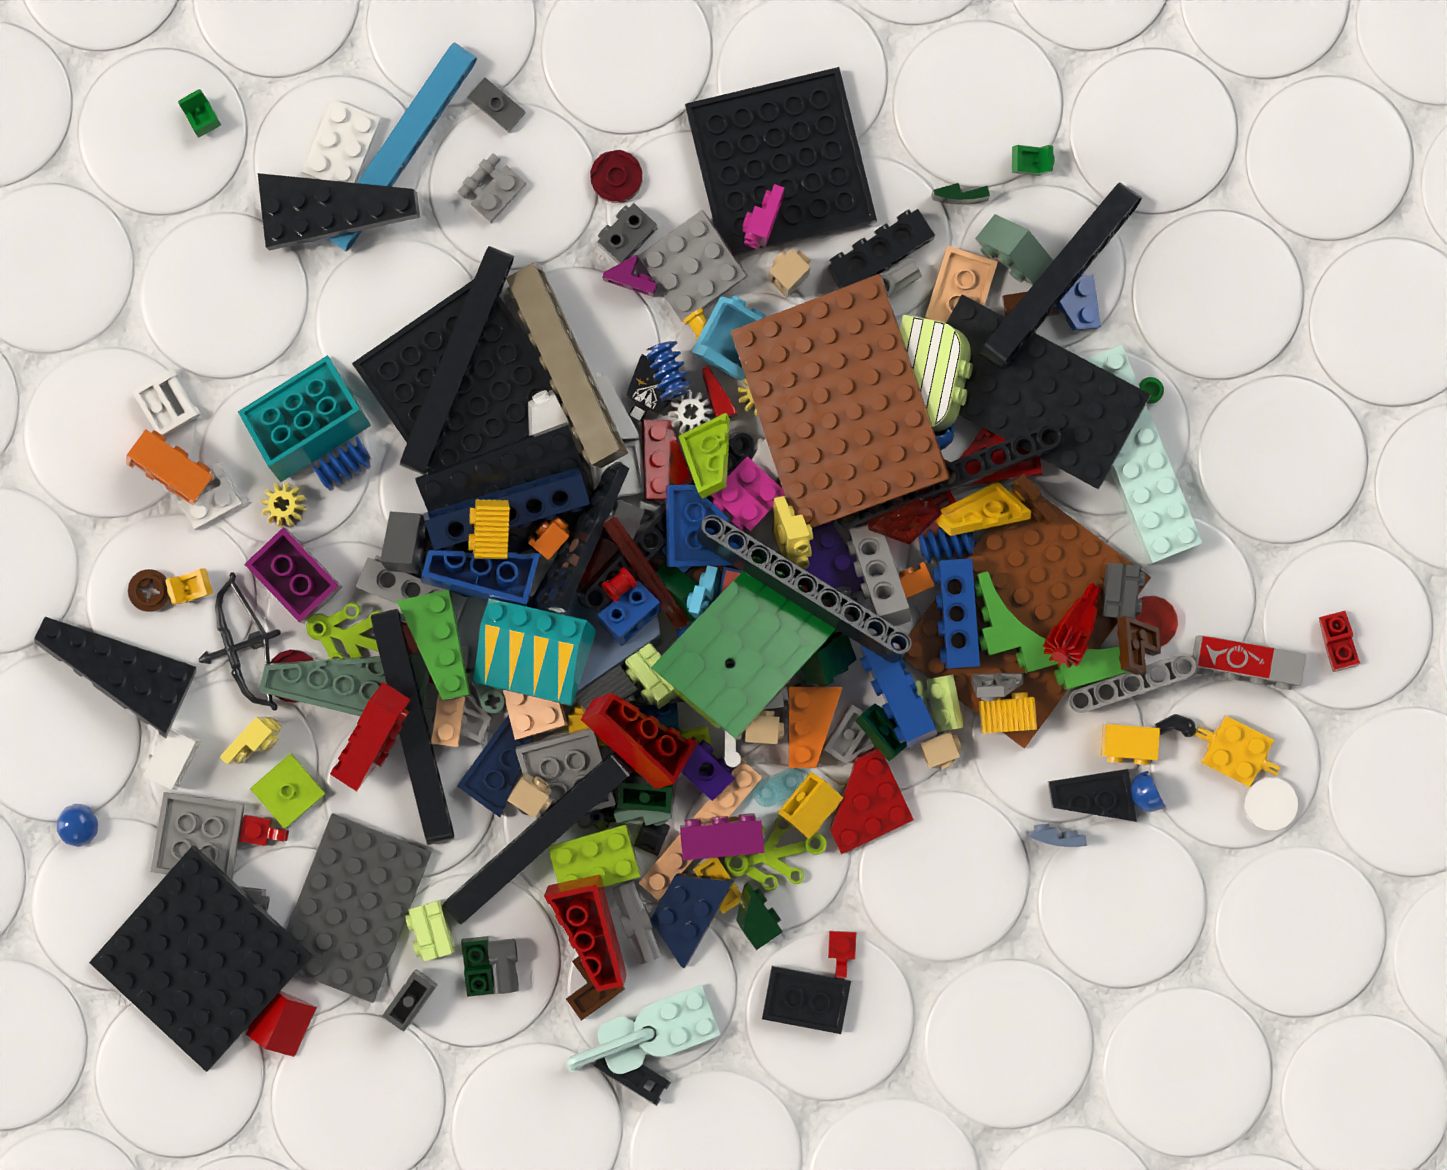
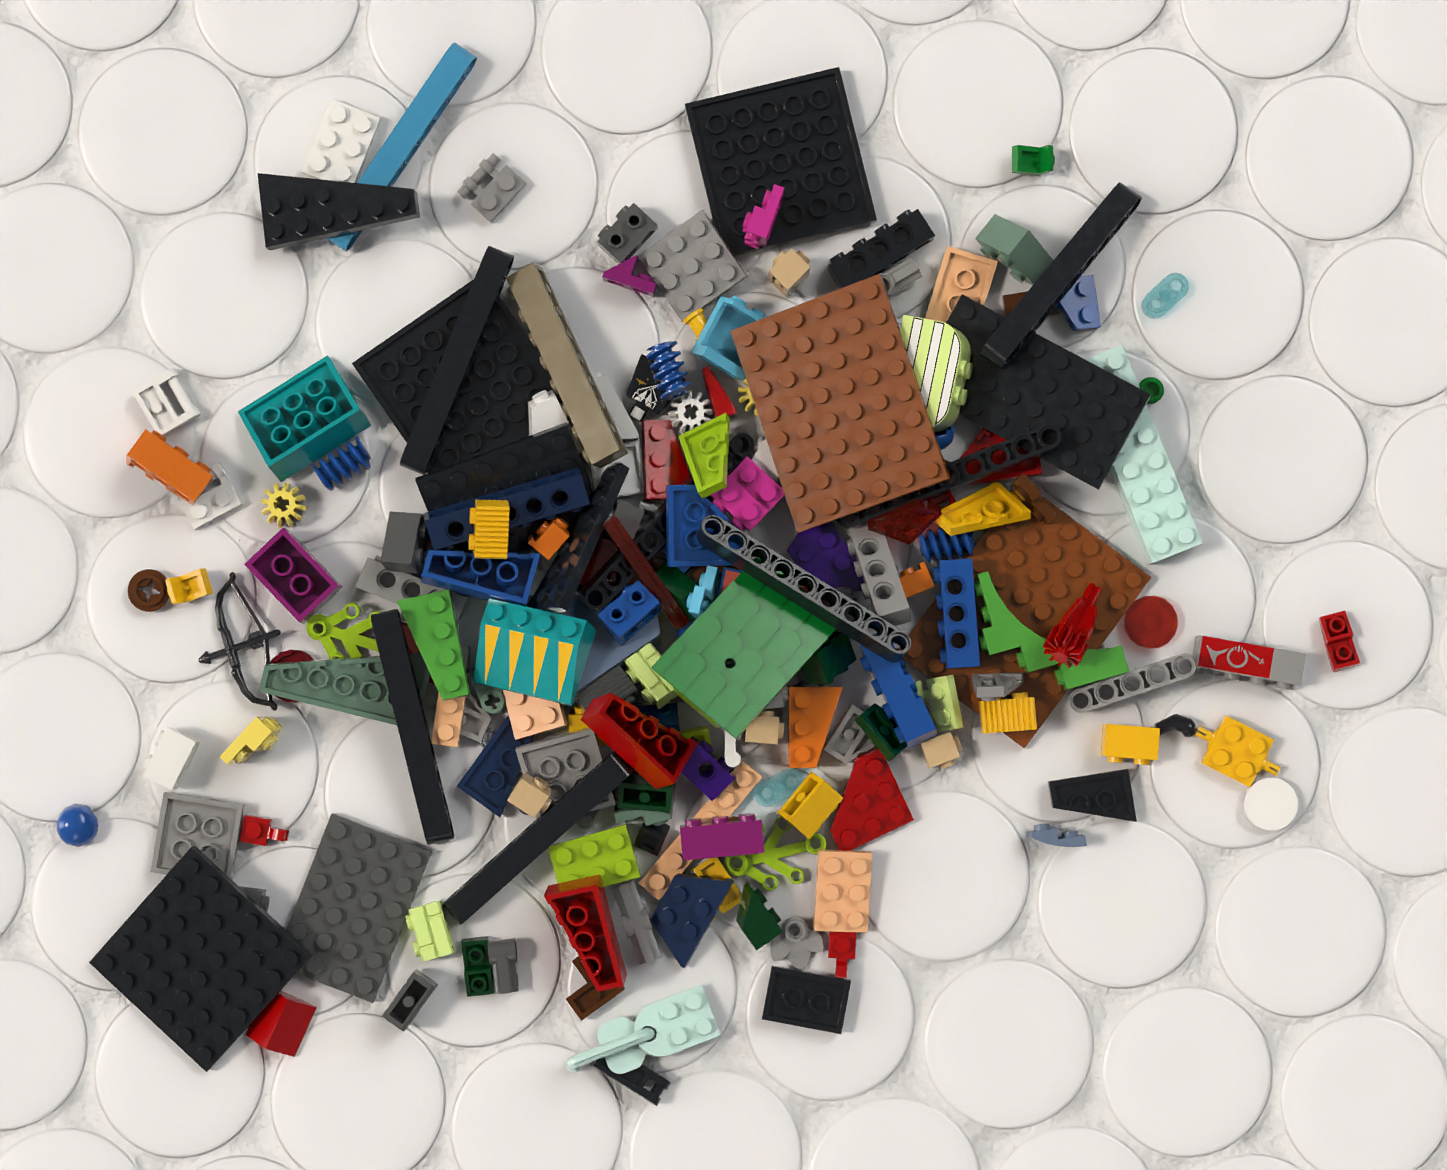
black wing [34,617,196,738] -> none
green bracket [178,89,221,138] -> none
lime plate [250,753,326,829] -> none
red wedge [330,682,410,792] -> none
dark grey plate [468,77,526,133] -> none
dark red tile [590,150,643,203] -> none
black arm [590,807,616,830] -> none
red bush [601,567,638,603] -> none
light yellow plate [772,496,813,570] -> none
dark green slope [931,183,990,205] -> none
dark grey brick [1100,563,1145,619] -> none
reddish brown plate [1117,616,1161,675] -> none
blue hair [1131,771,1166,812] -> none
none -> light grey plate [770,917,824,971]
none -> light nougat plate [813,849,872,933]
none -> clear light blue plate [1141,273,1189,319]

